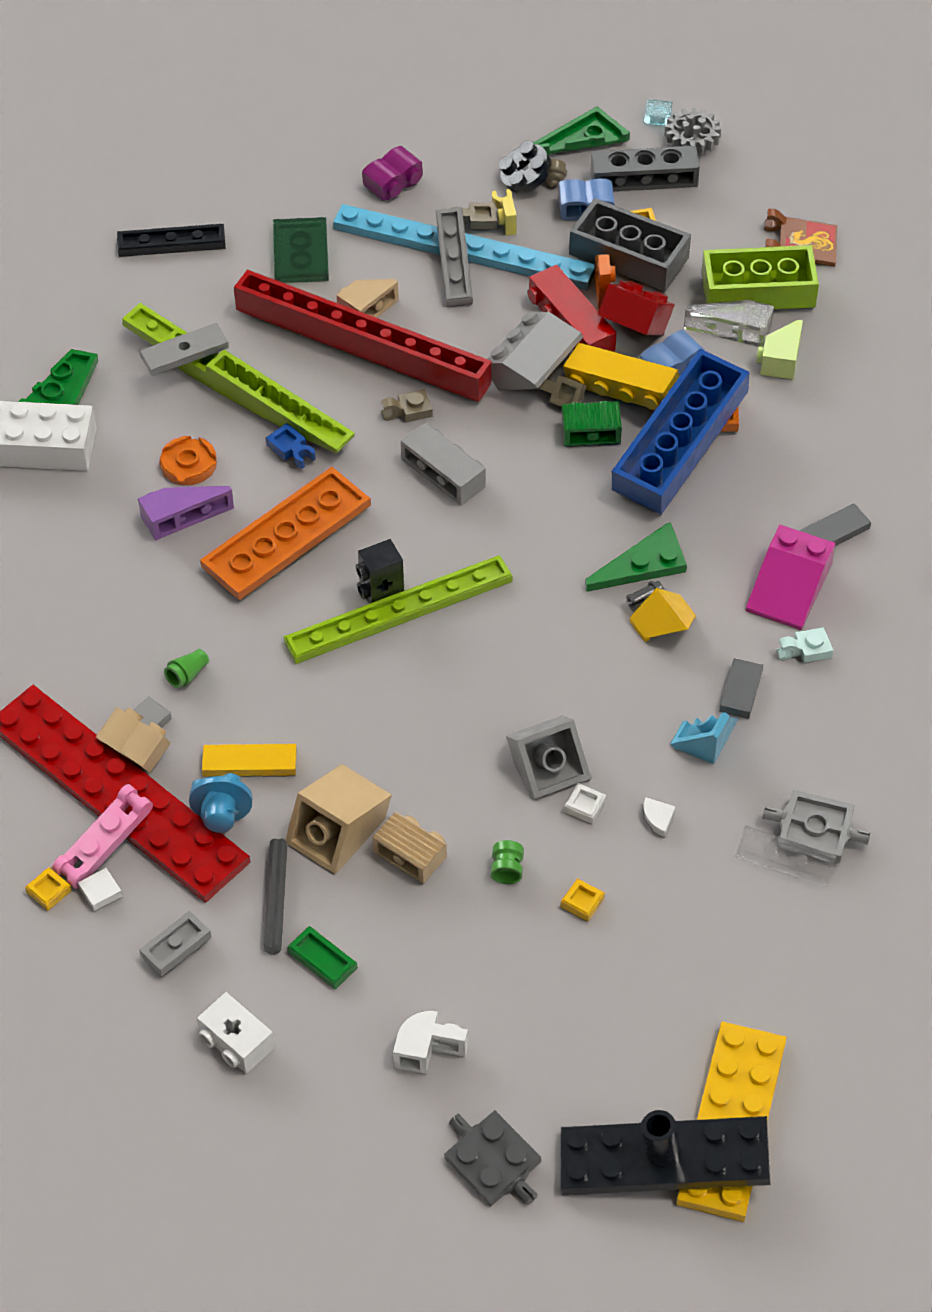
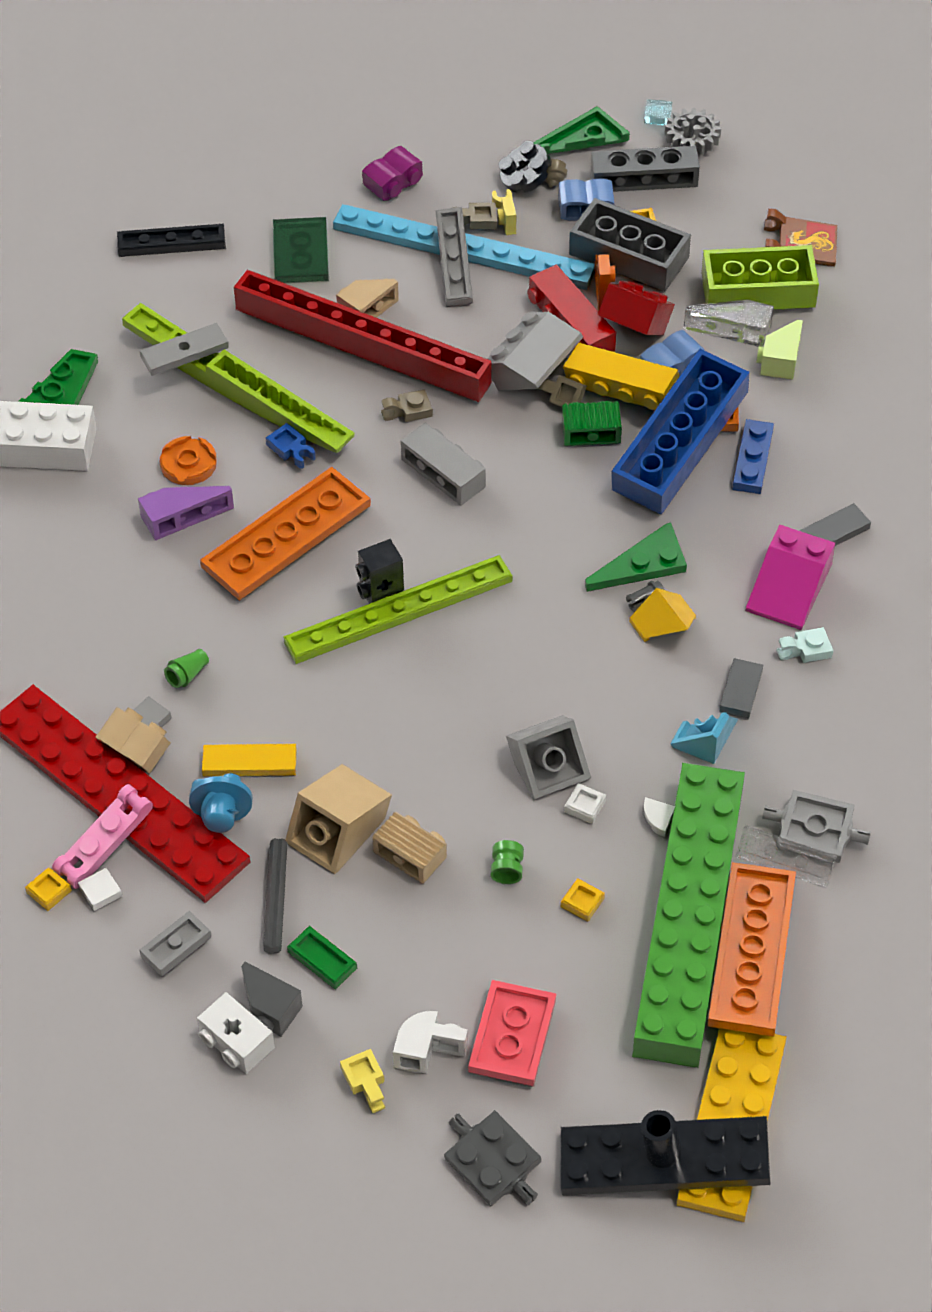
none -> dark grey slope [241,962,303,1037]
none -> light yellow plate [340,1049,385,1113]
none -> coral plate [468,980,556,1086]
none -> bright green brick [632,763,745,1068]
none -> orange plate [707,862,796,1037]
none -> plate [732,419,774,494]

